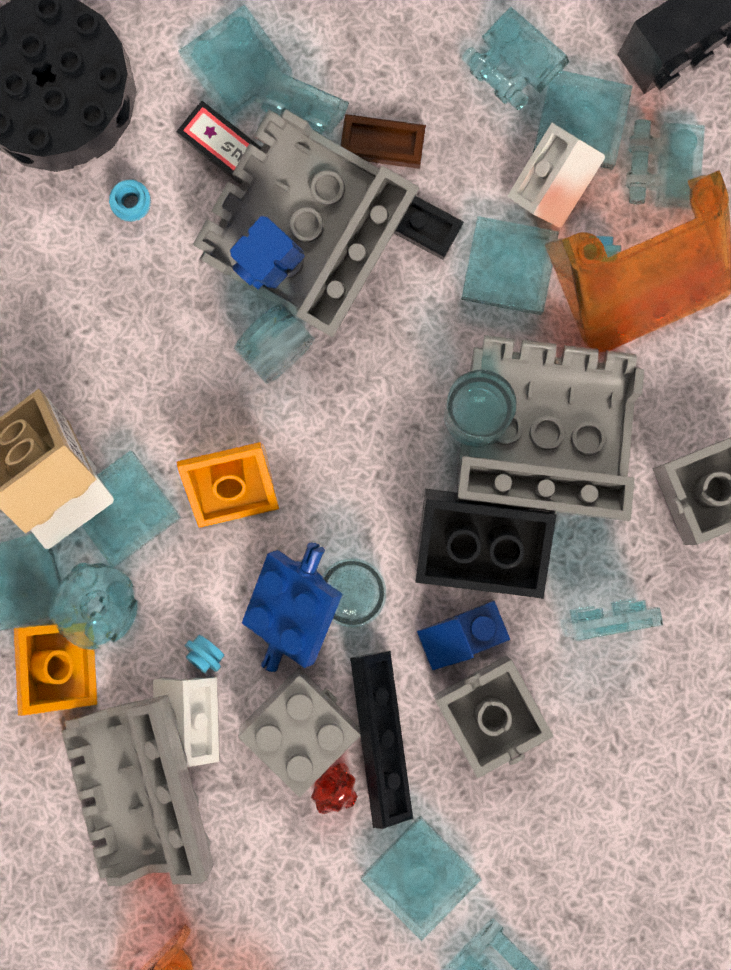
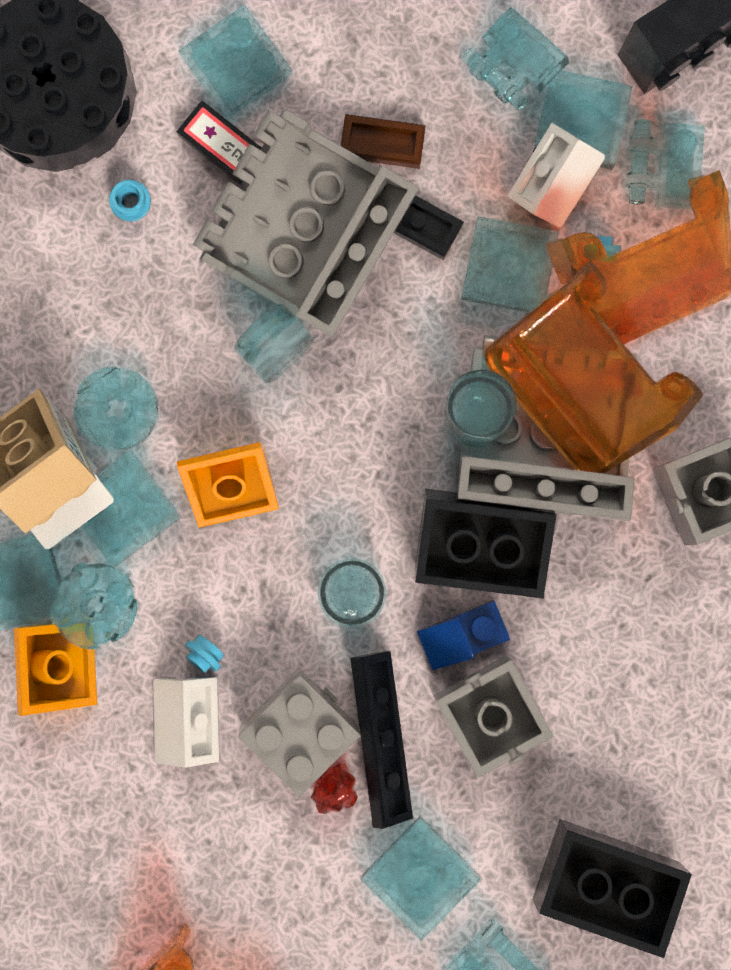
light grey slope [61,695,214,886] -> none
blue brick [230,216,305,290] -> none
blue plate [242,542,343,672] -> none
clear light blue plate [254,67,349,135] -> none
clear light blue plate [560,598,663,641] -> none
none -> clear light blue plate [74,367,159,450]
none -> clear orange windscreen [485,260,704,474]
none -> black brick [532,819,692,958]

